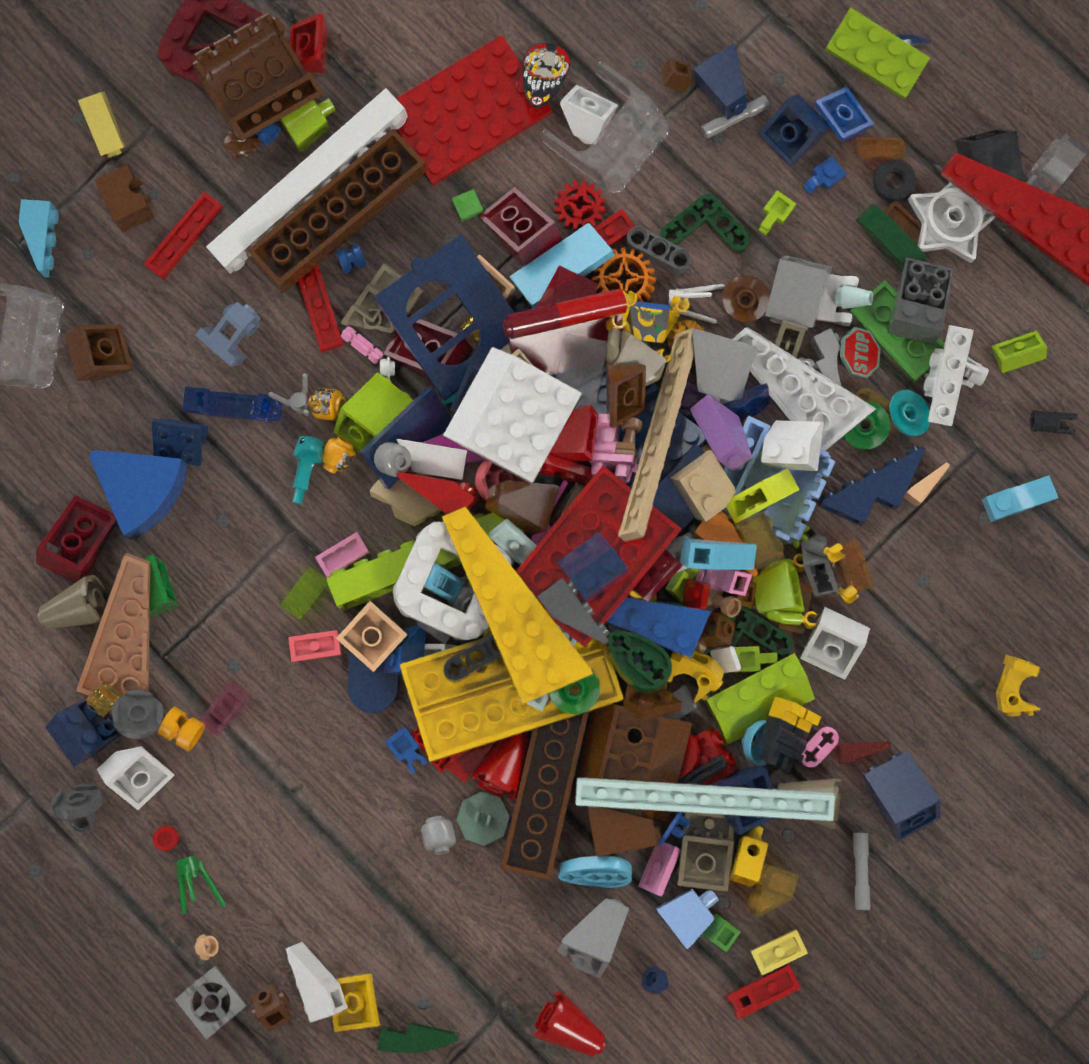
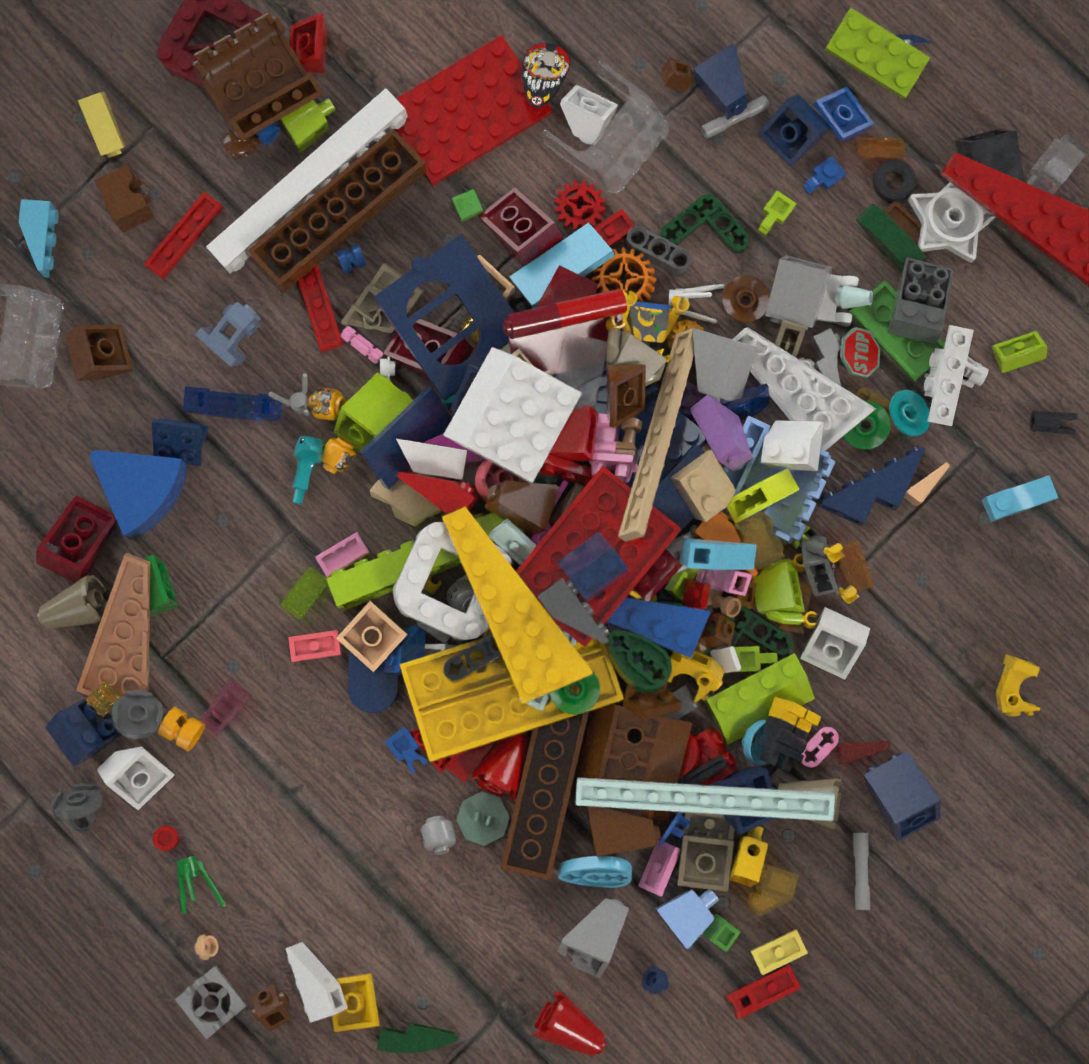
light grey head [374,442,411,477] -> none
medium azure slope [424,564,464,603] -> none

